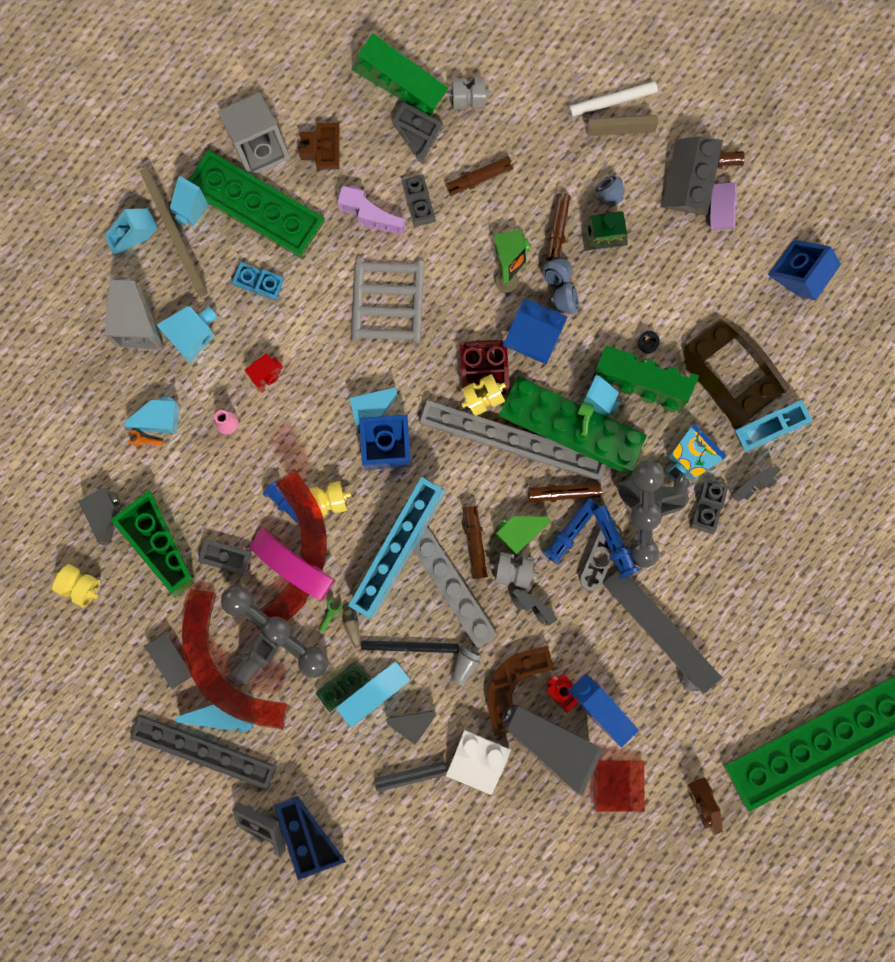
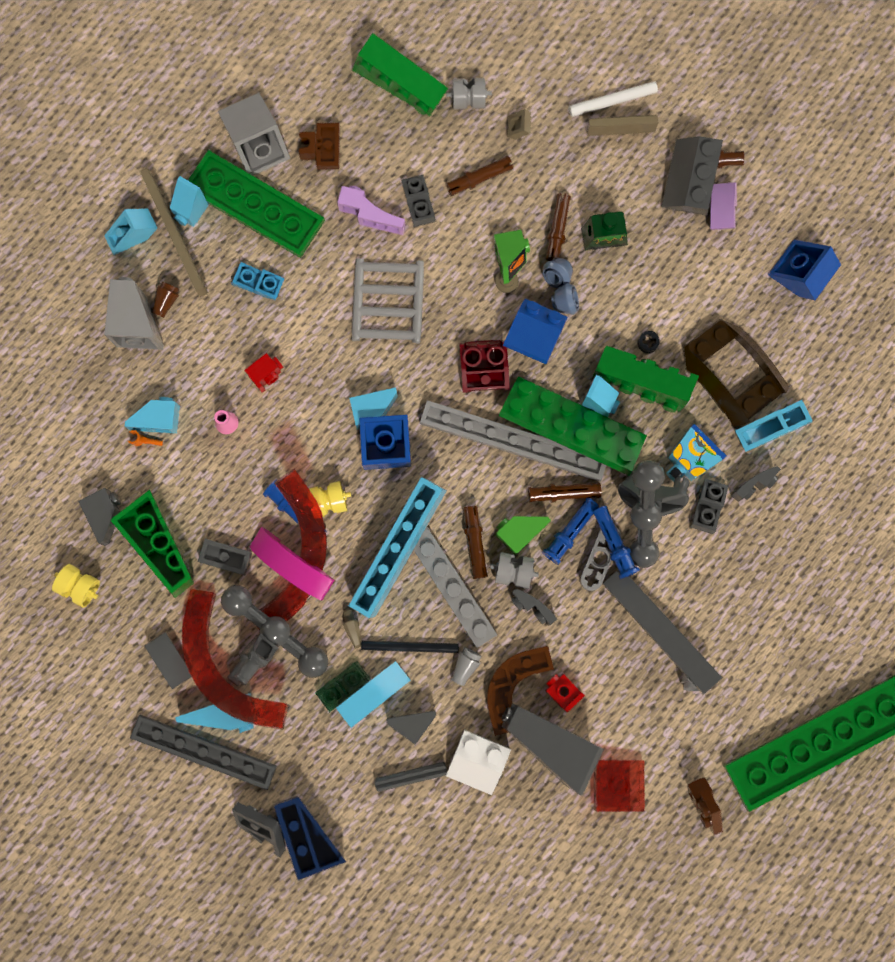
medium azure torso [157,306,217,363] -> none
bright green hand [319,598,342,632] -> none
dark grey wing [392,102,443,163] -> none
light yellow wheel [461,374,506,416] -> none
blue slope [568,673,639,748] -> none
bright green hand [578,401,594,436] -> none
sand blue cone [595,175,625,206] -> none
none -> reddish brown cone [151,281,179,318]
none -> dark tan plate [507,109,531,139]

